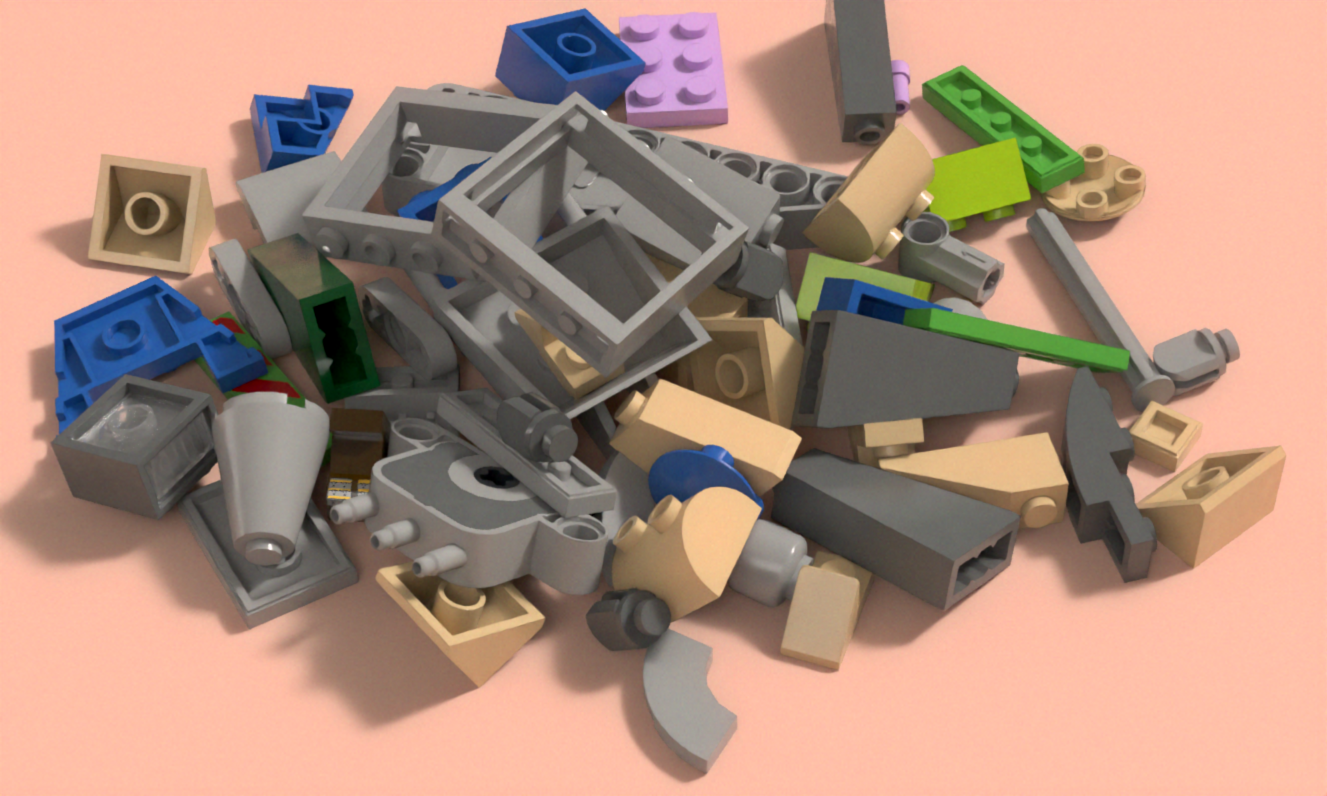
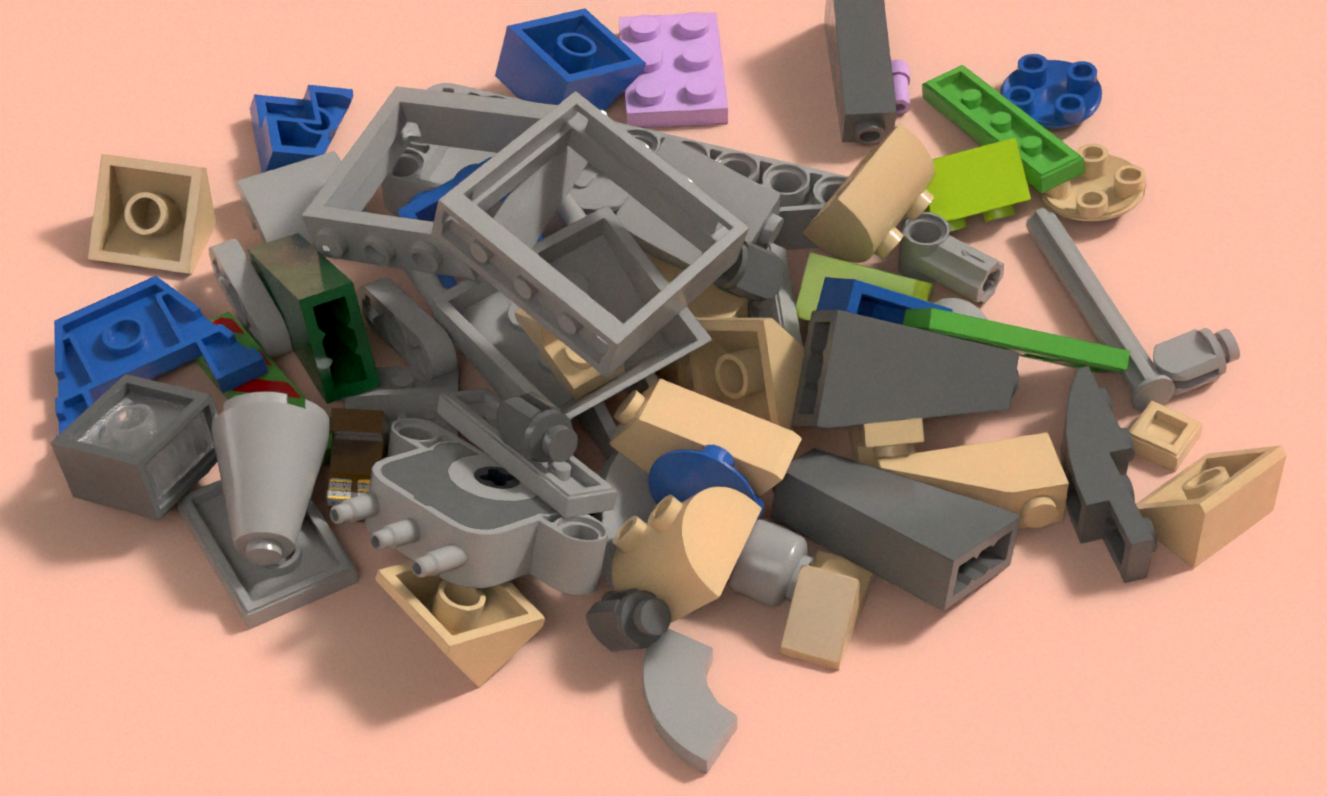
none -> blue dish [1000,54,1102,129]

